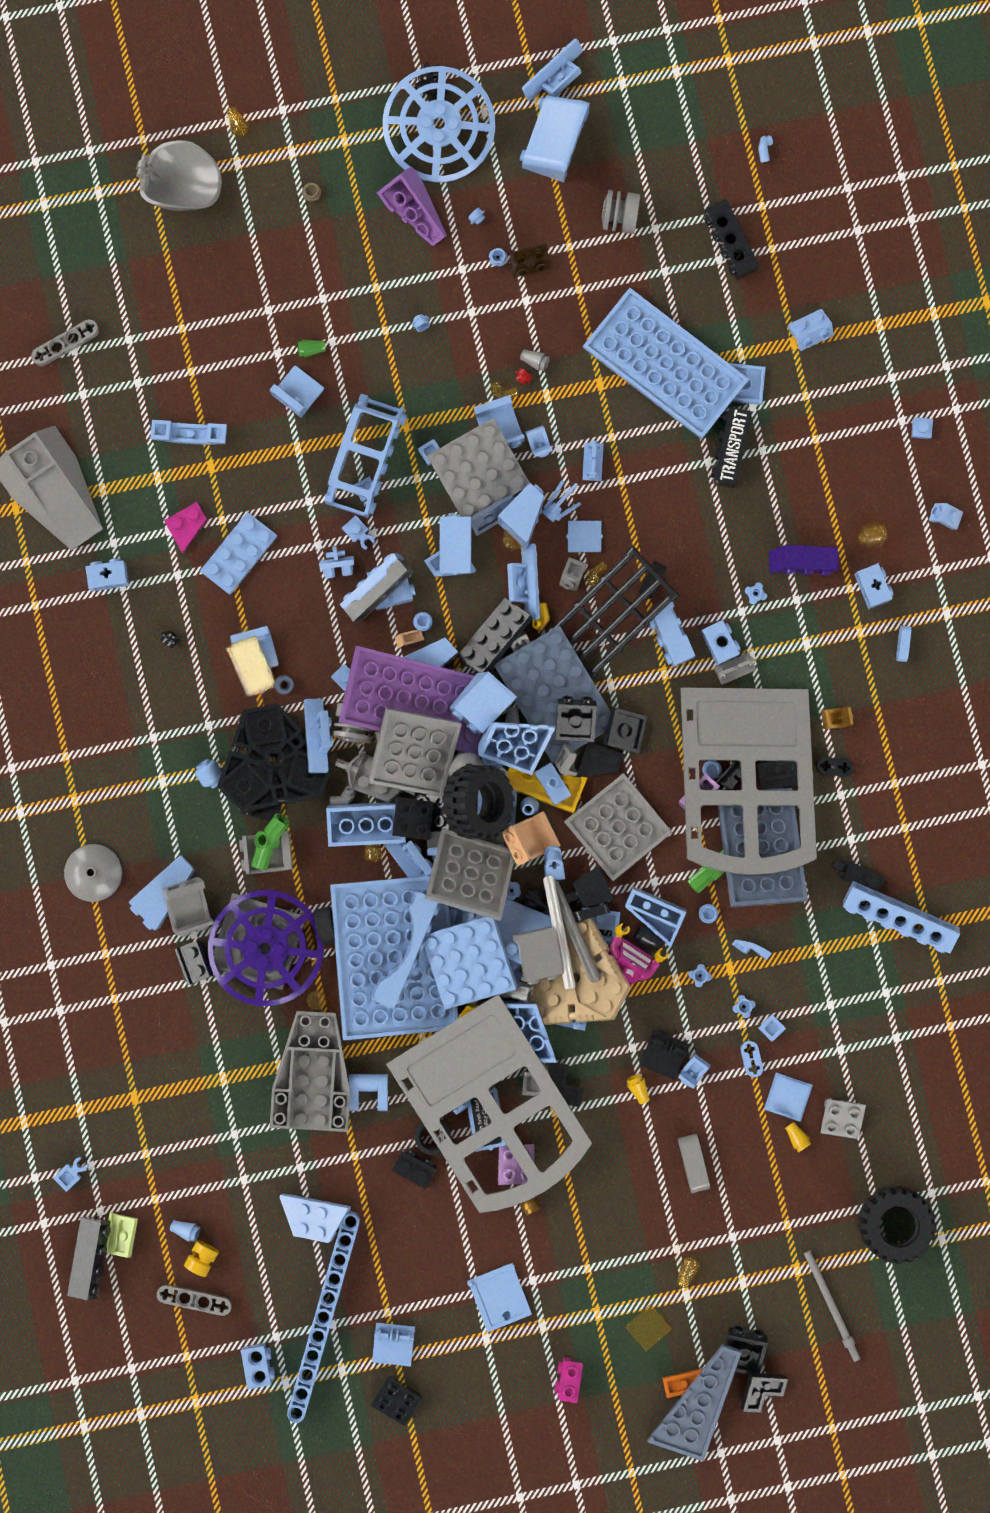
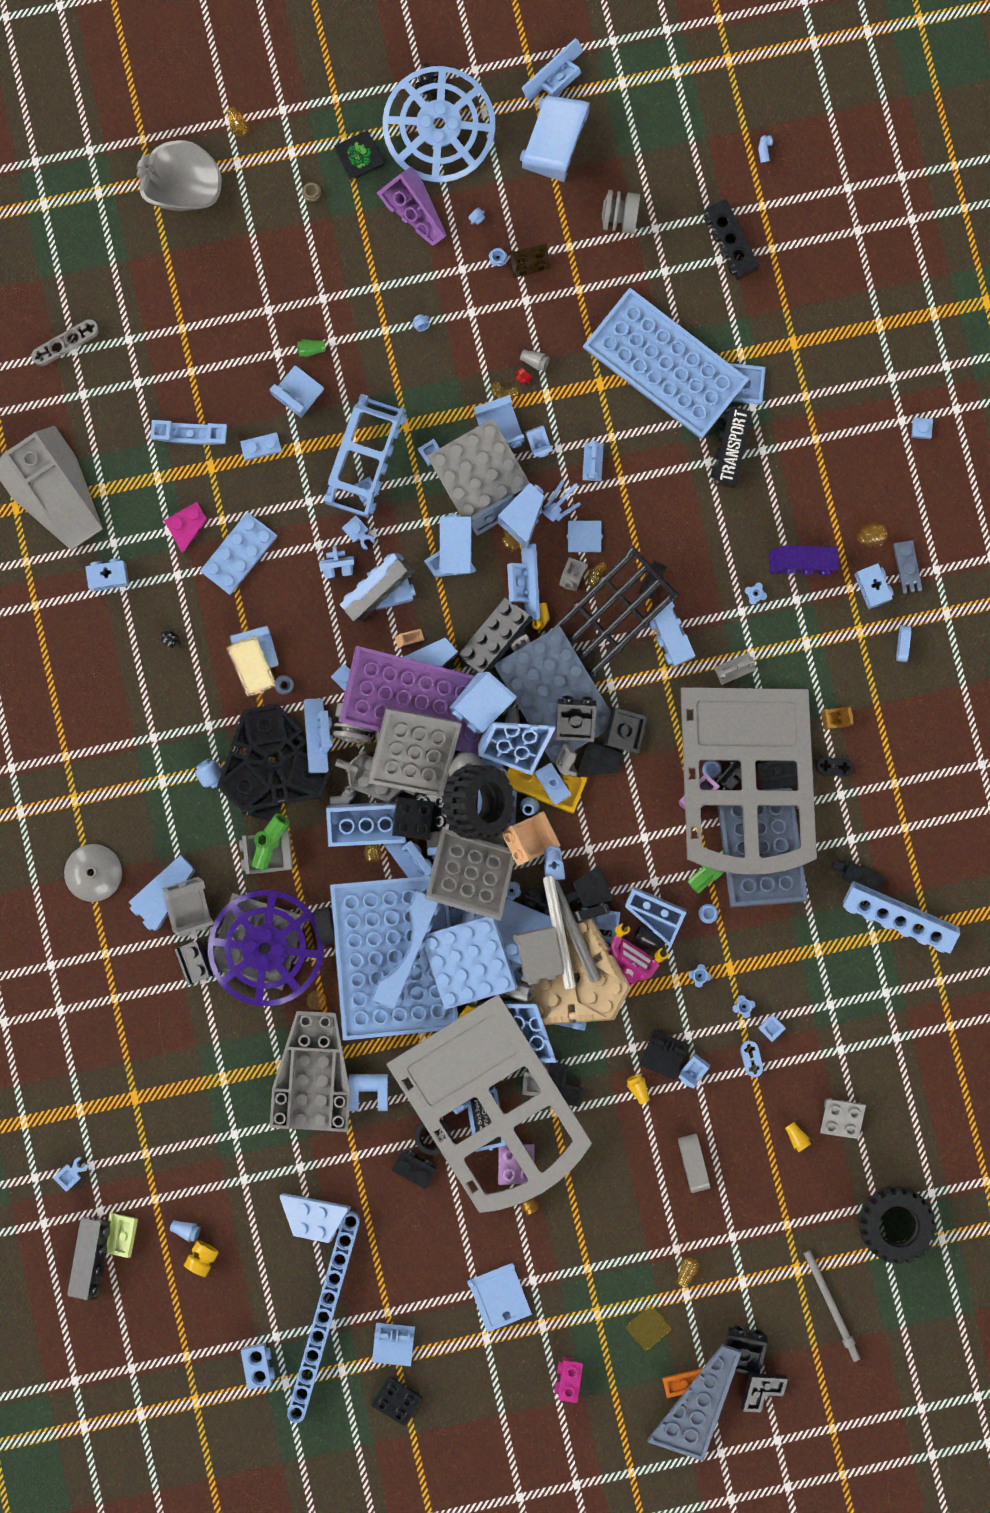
light grey beam [157,1284,232,1316] -> none
light blue plate [413,612,432,631] -> none
light grey plate [564,773,672,881] -> none
light blue brick [701,620,741,666] -> none
light blue slope [732,940,772,960] -> none
light blue piece [764,1073,813,1122] -> none
light blue bracket [788,309,834,351] -> none
light blue bracket [929,503,963,530] -> none
none -> light blue plate [240,432,282,461]
none -> black tile [334,130,384,181]
none -> sand blue hinge [893,540,922,594]

